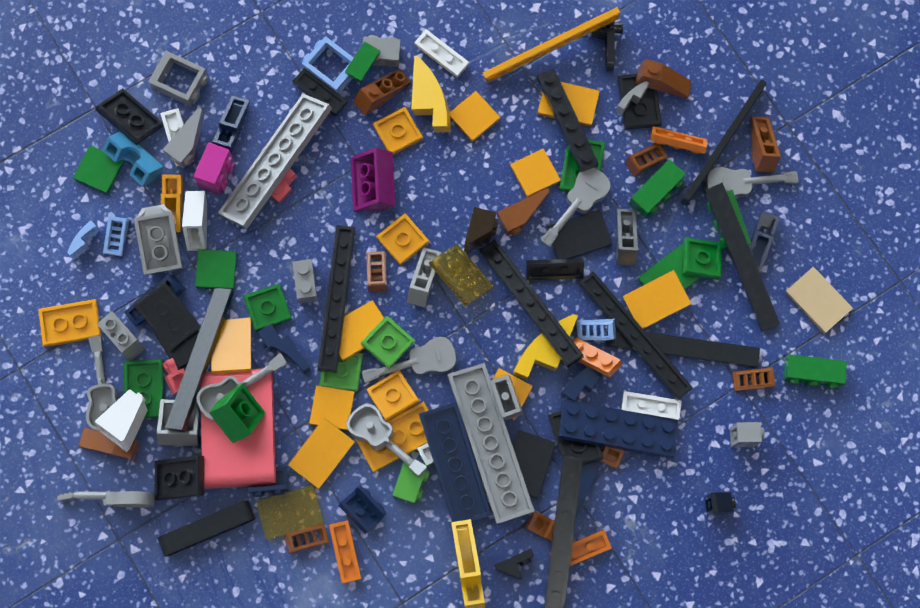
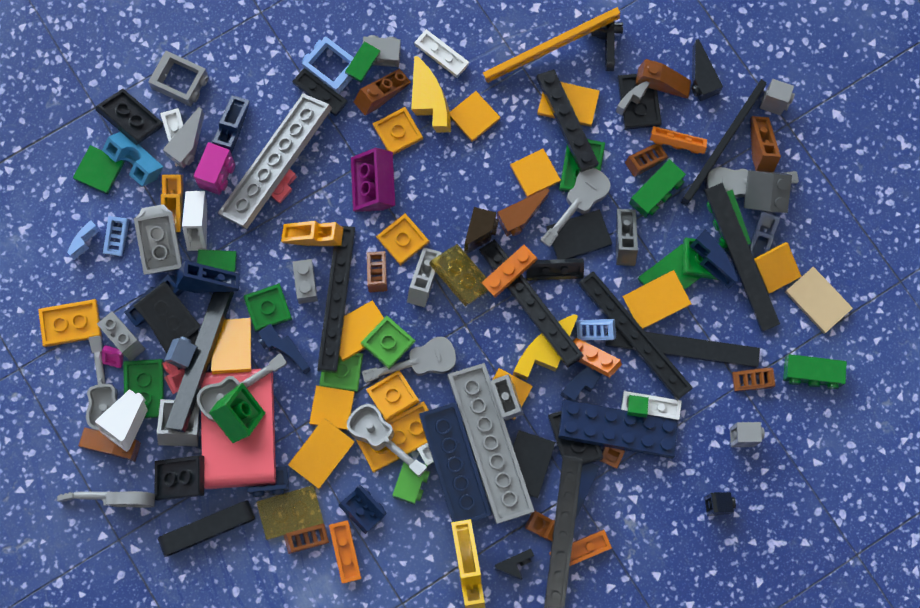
none -> dark pink tile [102,345,123,368]
none -> sand blue brick [164,337,196,369]
none -> dark blue slope [176,260,240,293]
none -> light orange slope [281,221,344,246]
none -> orange plate [481,245,538,298]
none -> green tile [627,395,649,418]
none -> dark blue slope [690,229,738,289]
none -> black slope [692,39,723,101]
none -> dark grey slope [744,170,792,213]
none -> light orange tile [754,242,802,294]
none -> light grey brick [760,79,795,115]

